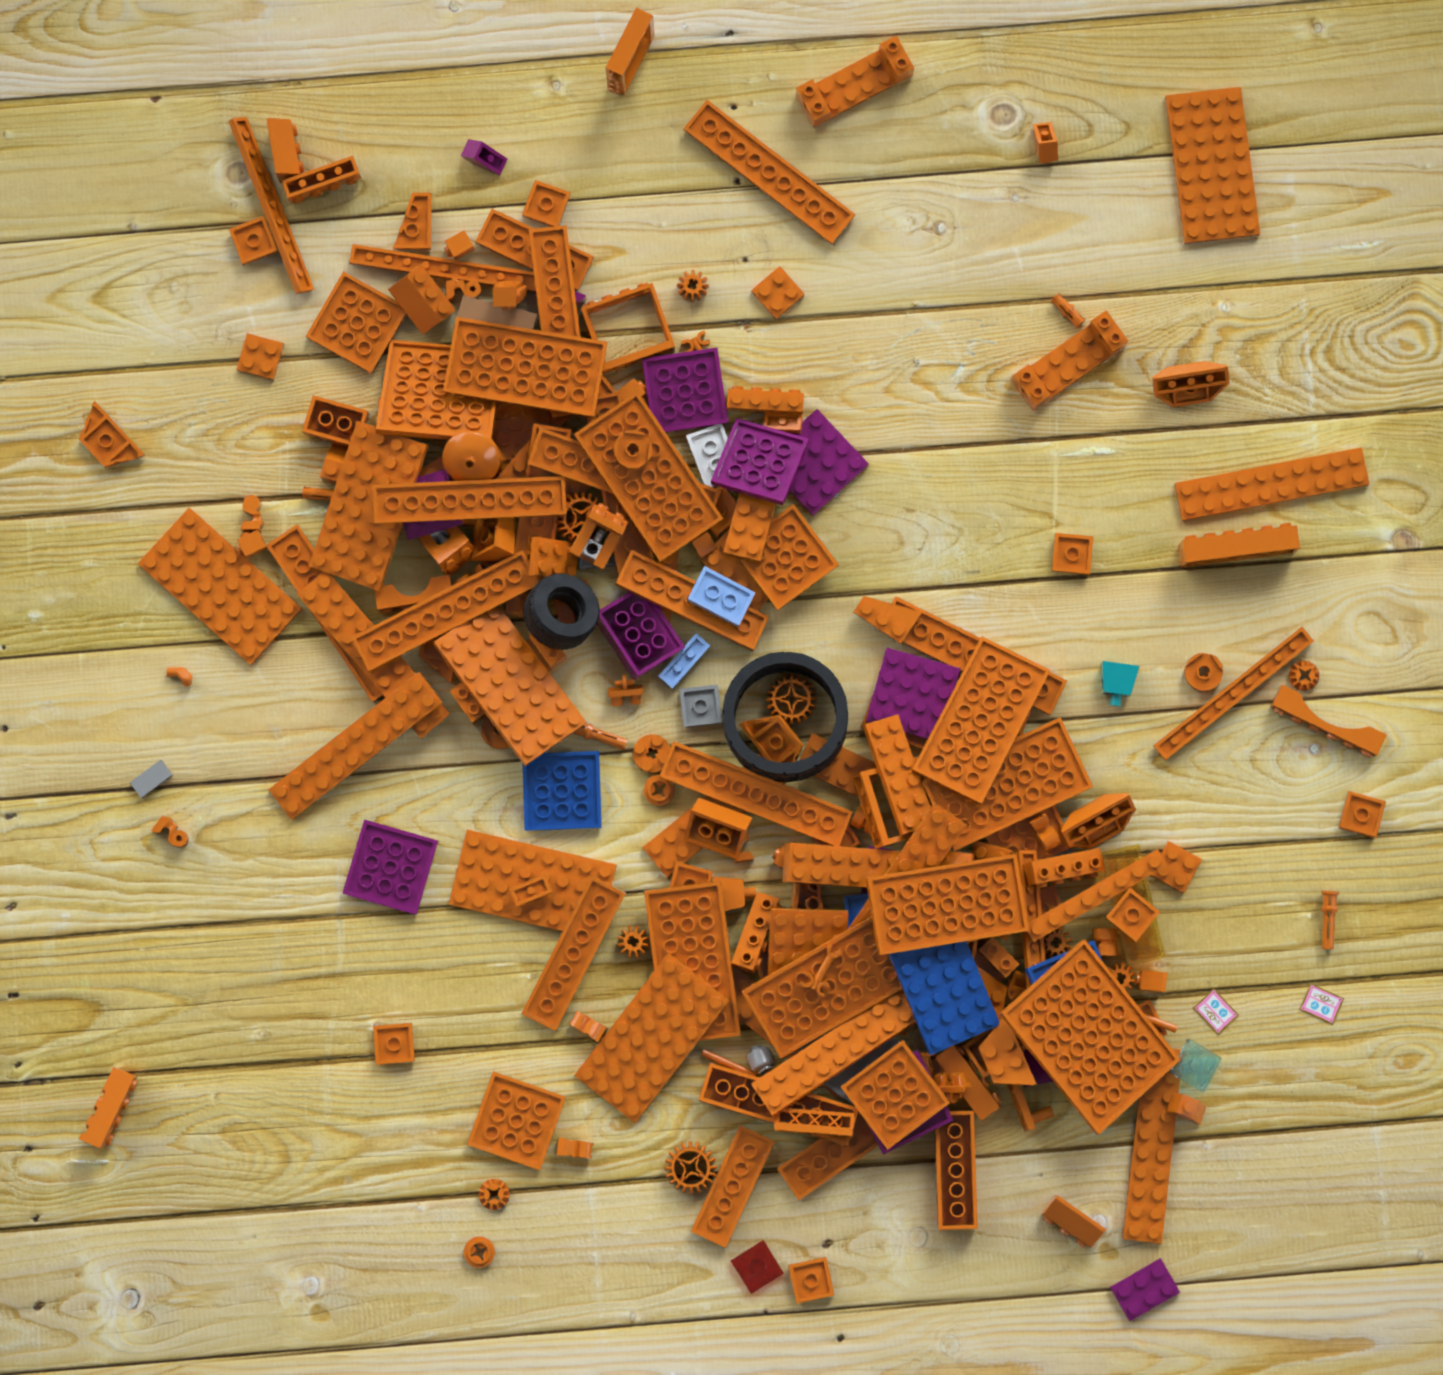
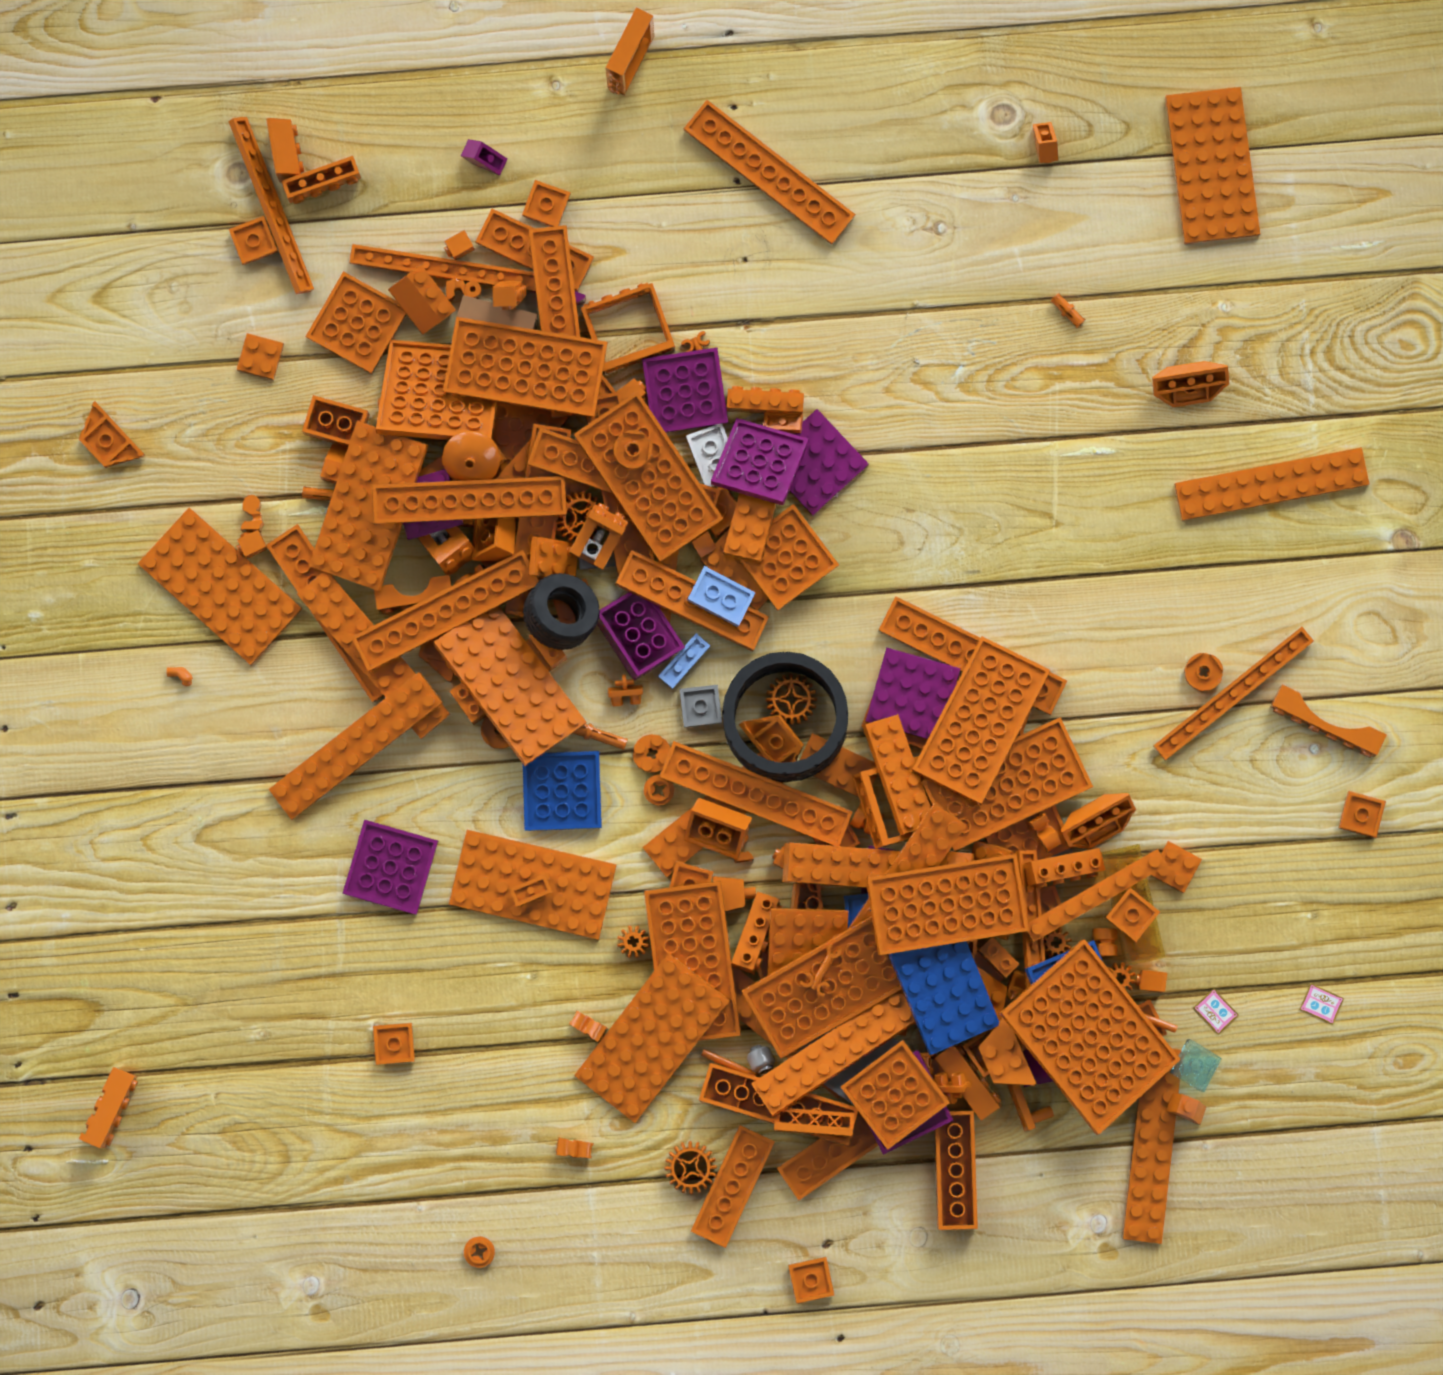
light grey tile [130,760,173,798] -> none
orange leg [151,815,189,847] -> none
orange wing [393,192,432,250] -> none
orange plate [467,1071,566,1170] -> none
orange gear [479,1179,510,1210] -> none
orange plate [521,876,626,1031] -> none
orange gear [677,270,709,302] -> none
clear red plate [730,1240,784,1294] -> none
orange plate [751,266,805,319] -> none
orange plate [796,35,914,128] -> none
orange wing [853,596,922,645] -> none
orange plate [1011,310,1129,411] -> none
orange slope [1041,1194,1106,1248] -> none
orange plate [1052,533,1093,575] -> none
teal torso [1101,661,1139,707] -> none
magenta plate [1110,1258,1180,1321] -> none
orange brick [1178,523,1300,568] -> none
orange gear [1289,660,1320,691] -> none
orange pin [1321,891,1339,949] -> none

